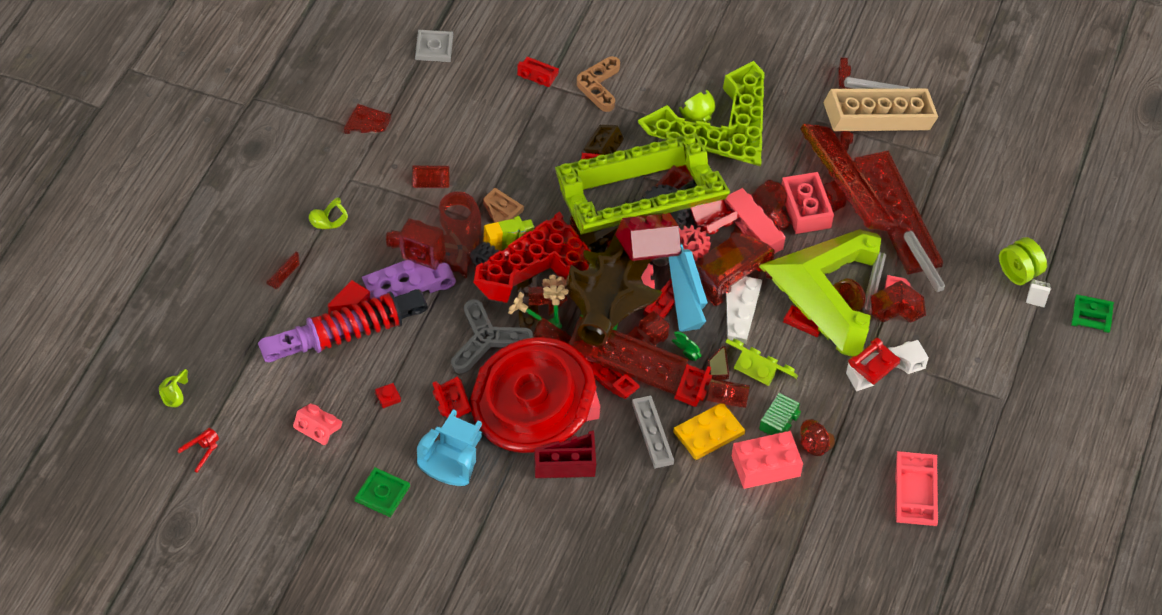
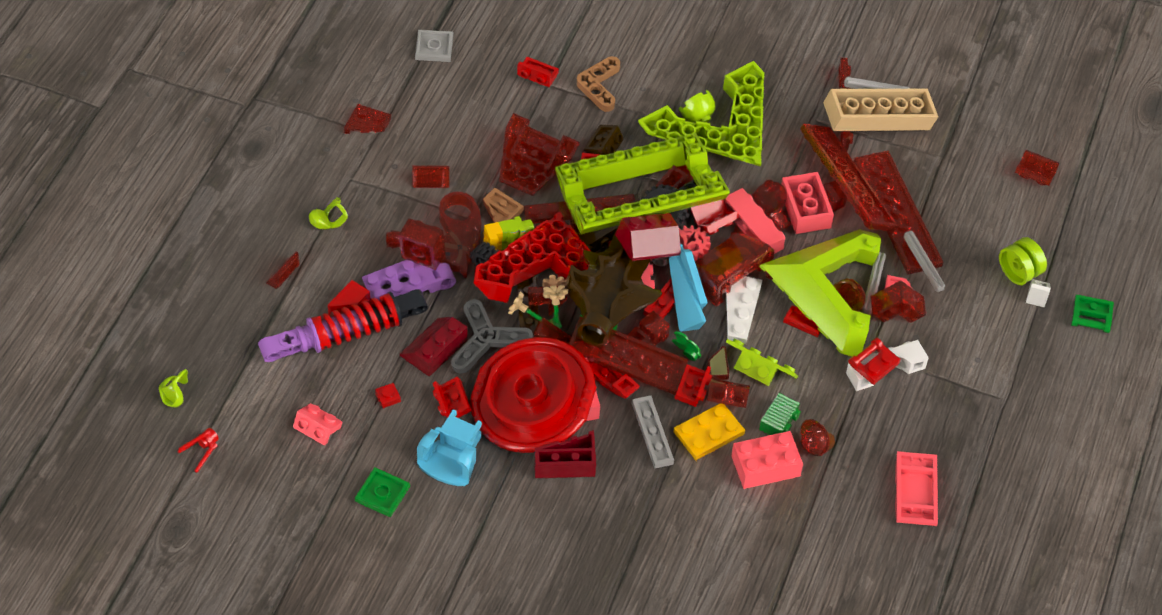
none -> dark red slope [400,317,467,377]
none -> clear red wedge [499,113,580,196]
none -> clear red plate [524,194,635,224]
none -> clear red bracket [1015,150,1059,186]

